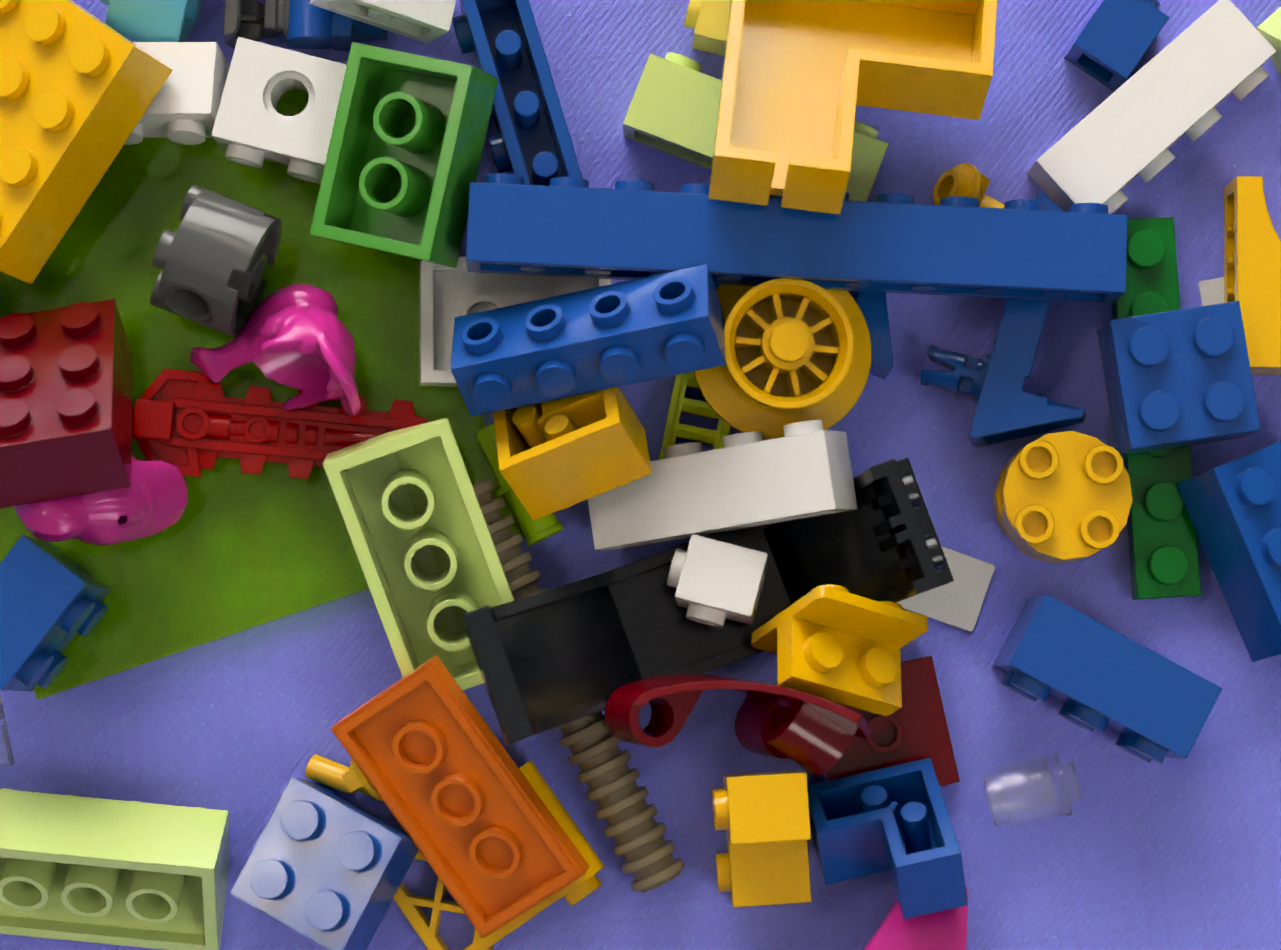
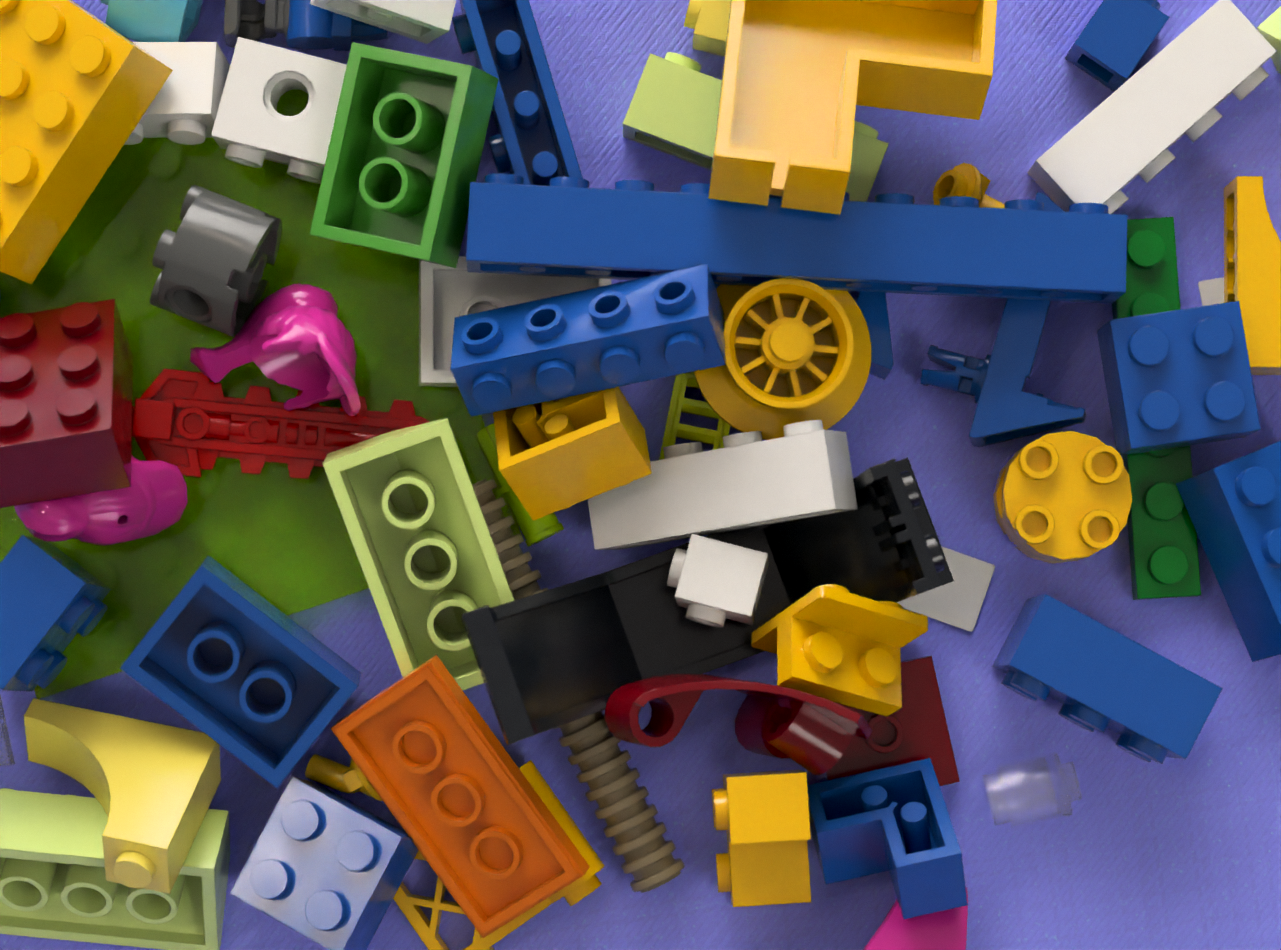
none -> light yellow arch [24,698,221,894]
none -> blue brick [120,555,361,788]

